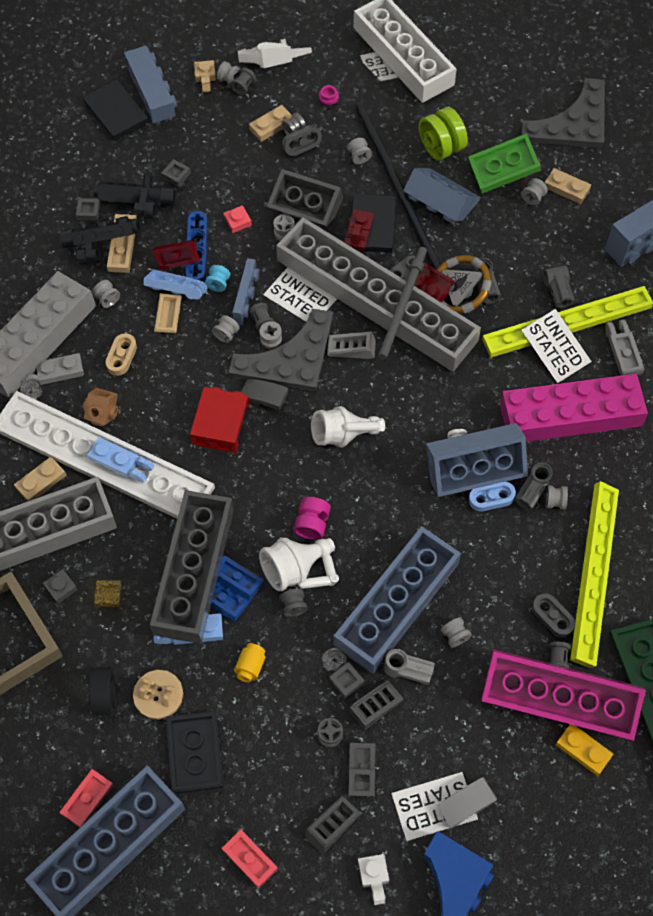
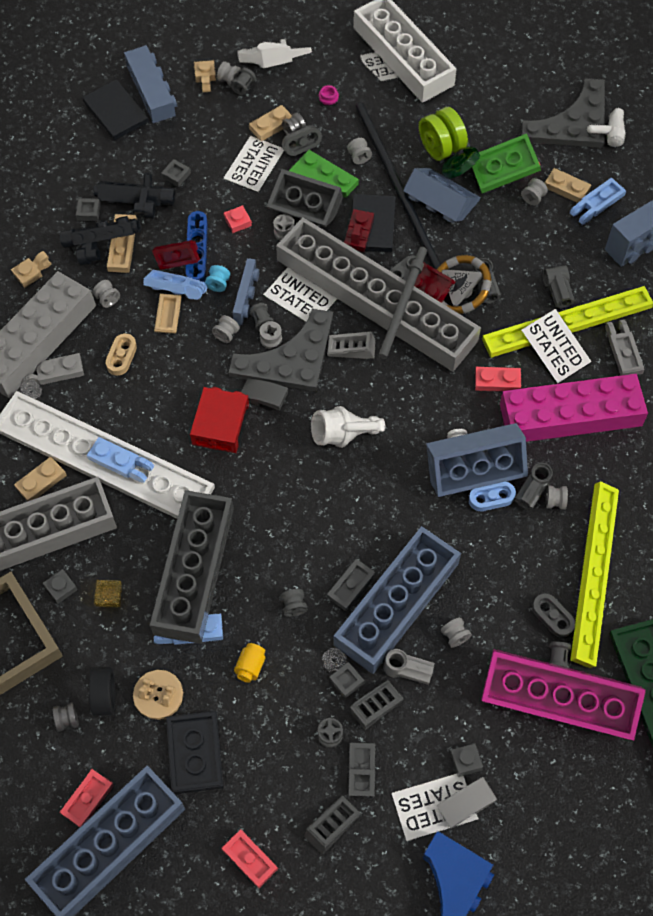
medium nougat brick [83,388,118,426] -> none
blue slope [211,555,264,622] -> none
white piece [259,537,339,591] -> none
dark pink wheel [293,497,331,540] -> none
white plate [358,854,389,905] -> none
yellow plate [556,724,613,776] -> none
none -> tan plate [11,251,51,288]
none -> flat silver wheel [53,702,79,732]
none -> white sticker [224,136,284,192]
none -> bright green wing [289,150,359,198]
none -> dark grey plate [327,559,375,611]
none -> dark green tile [442,146,480,179]
none -> dark grey plate [450,744,483,777]
none -> coral plate [475,367,521,391]
none -> light blue hinge [570,178,626,225]
none -> white piece [587,108,625,147]

